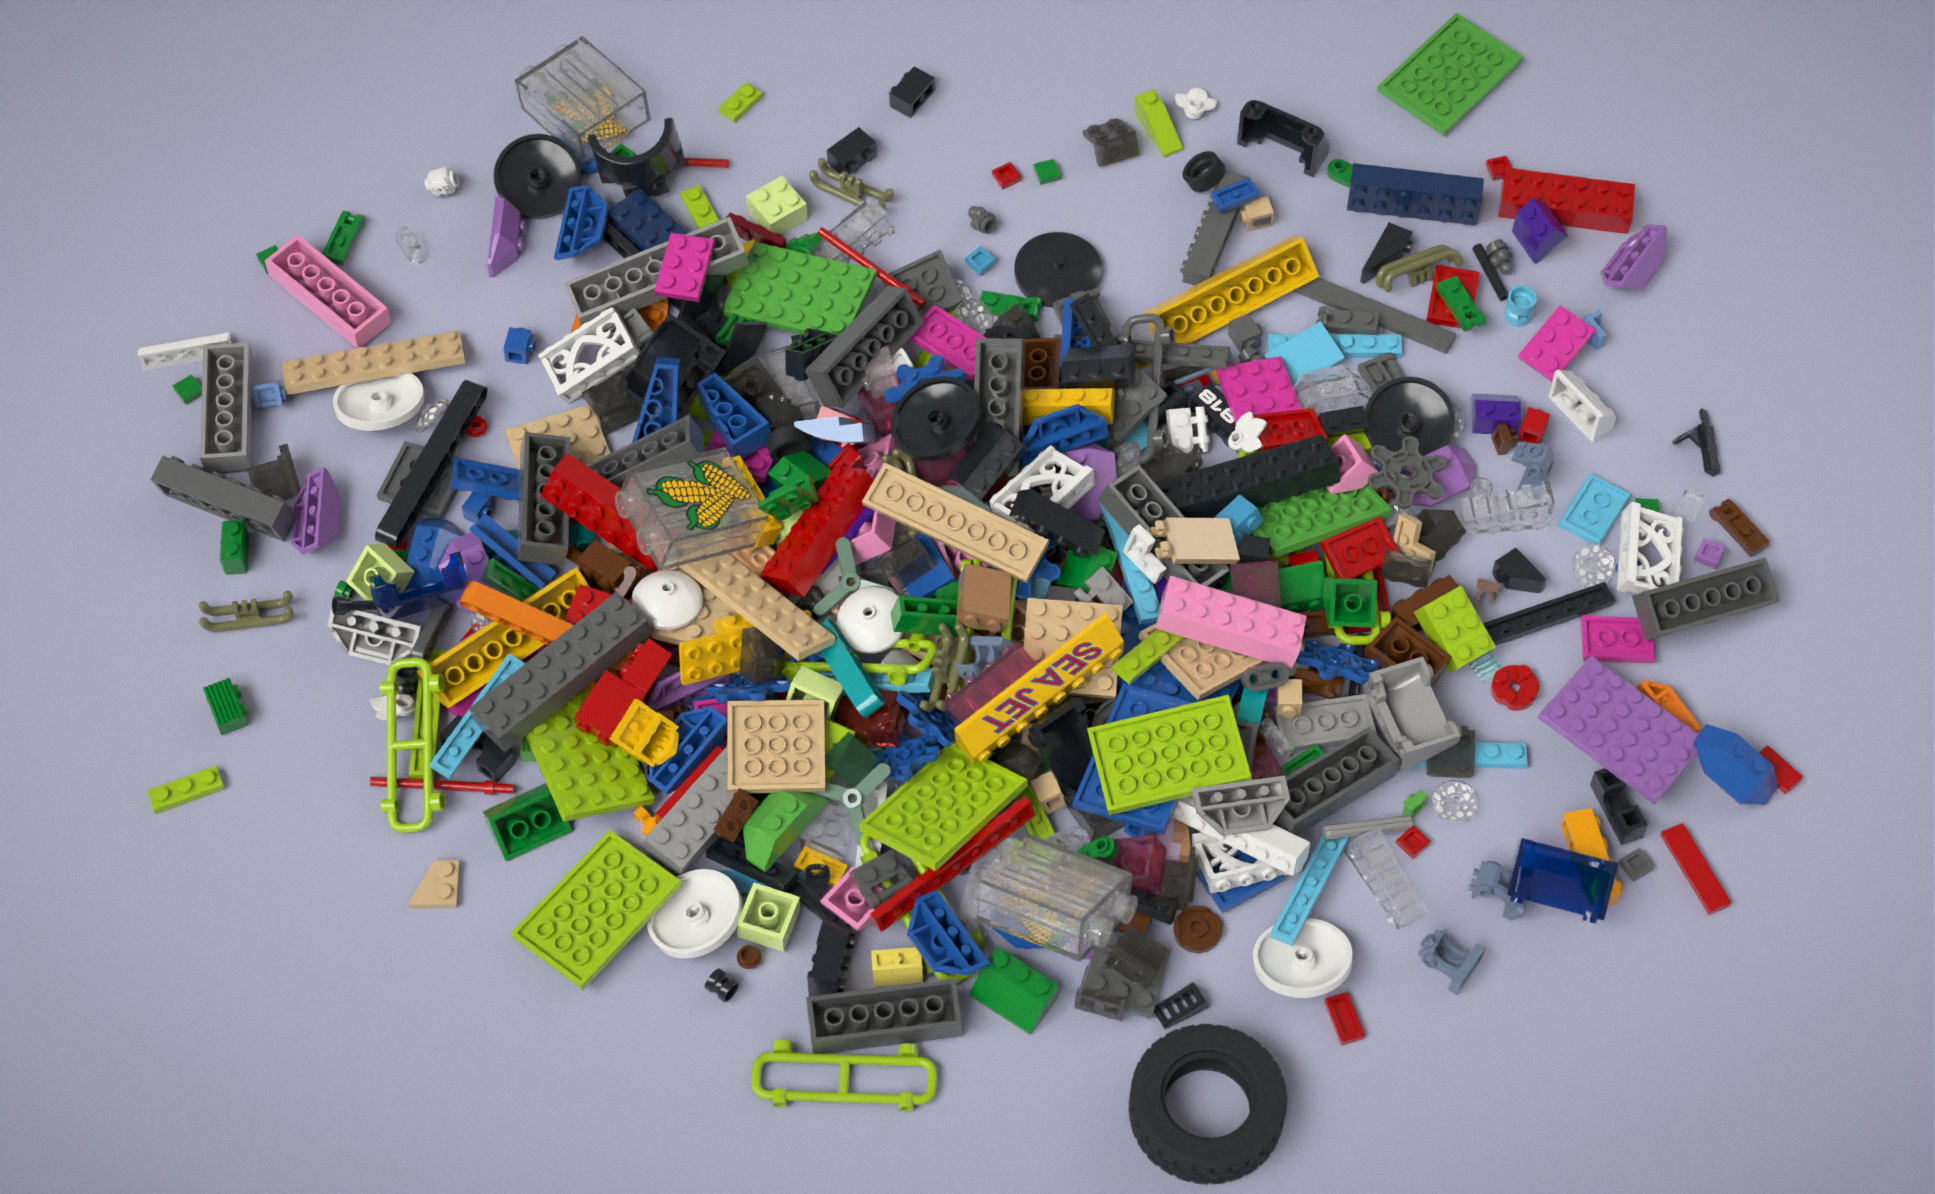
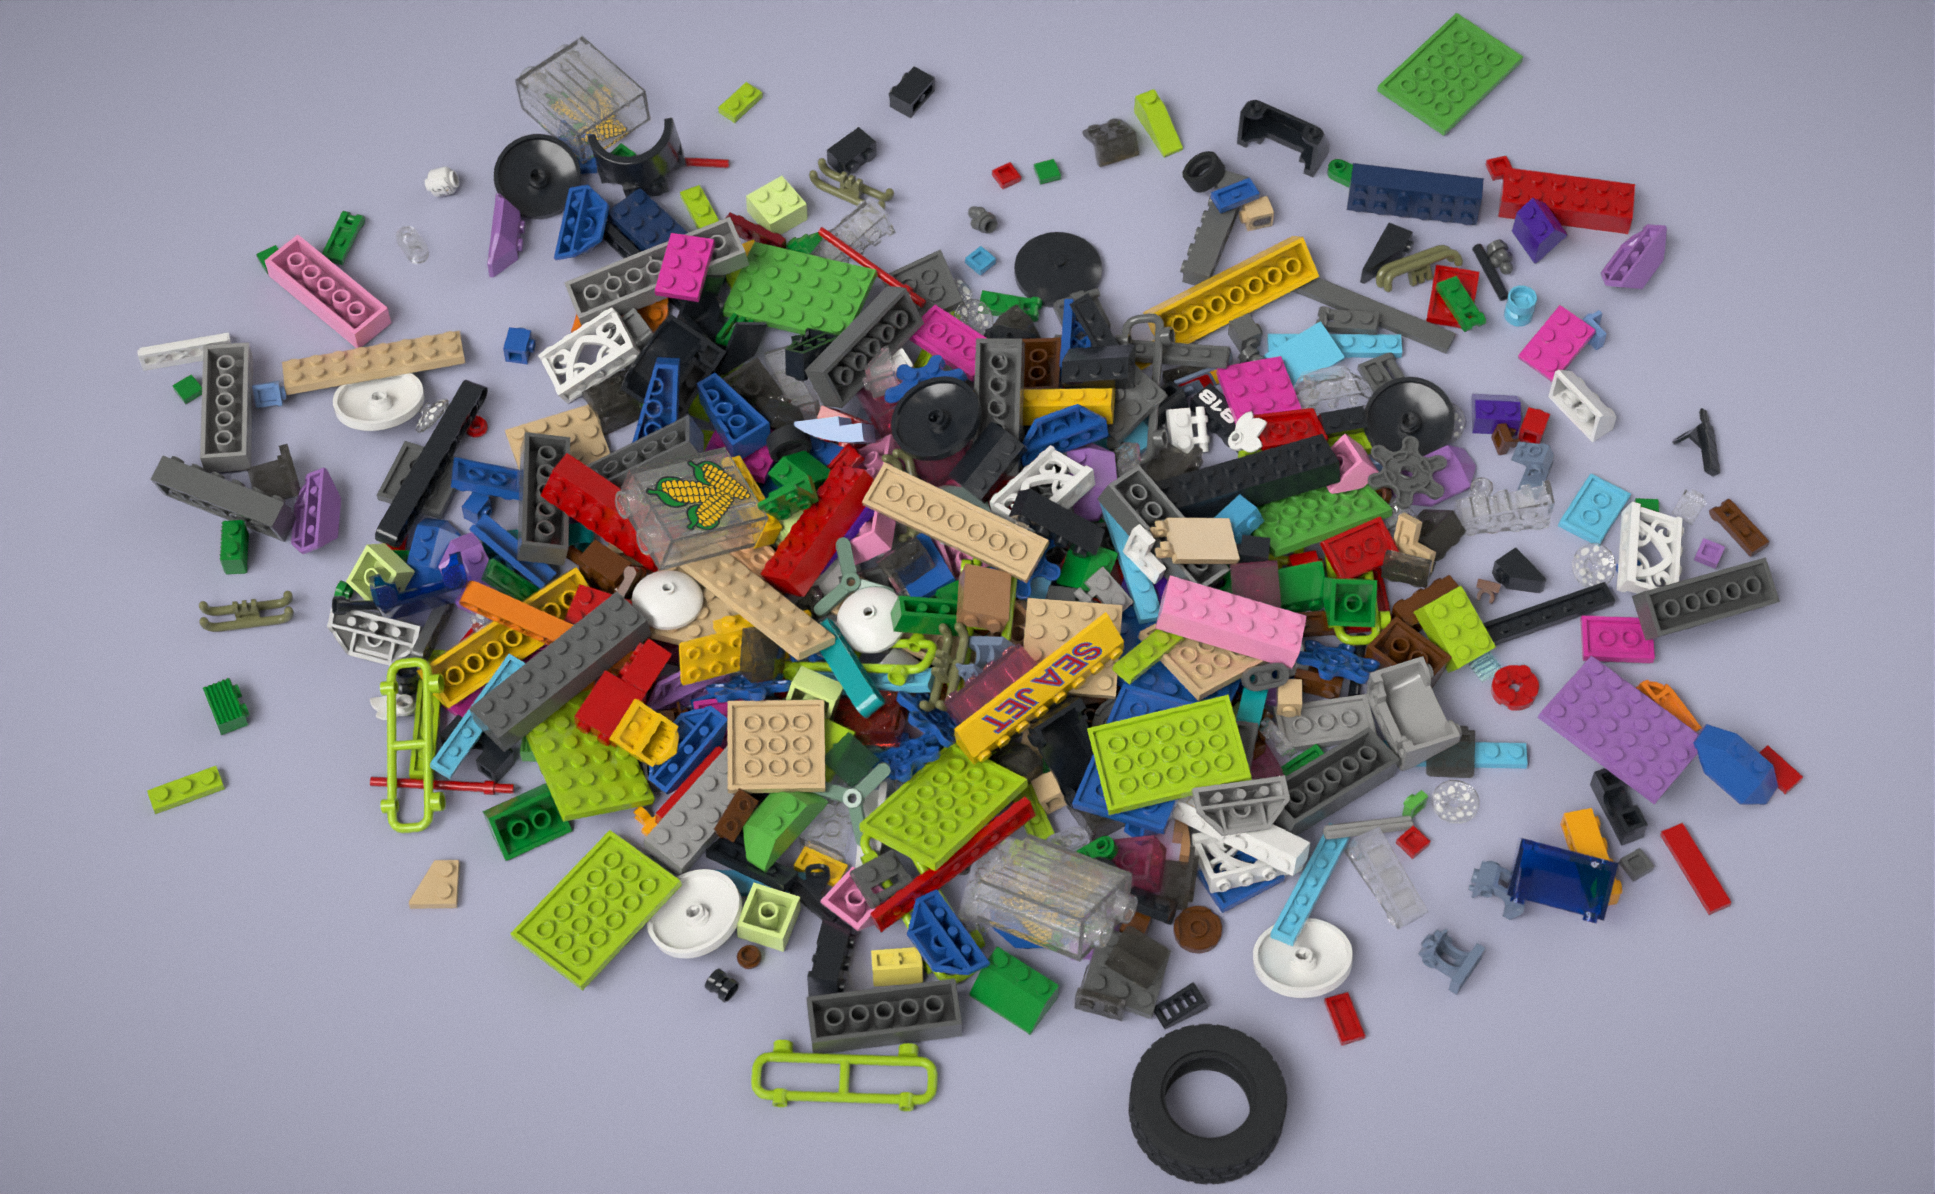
white plate [1175,88,1217,119] -> none

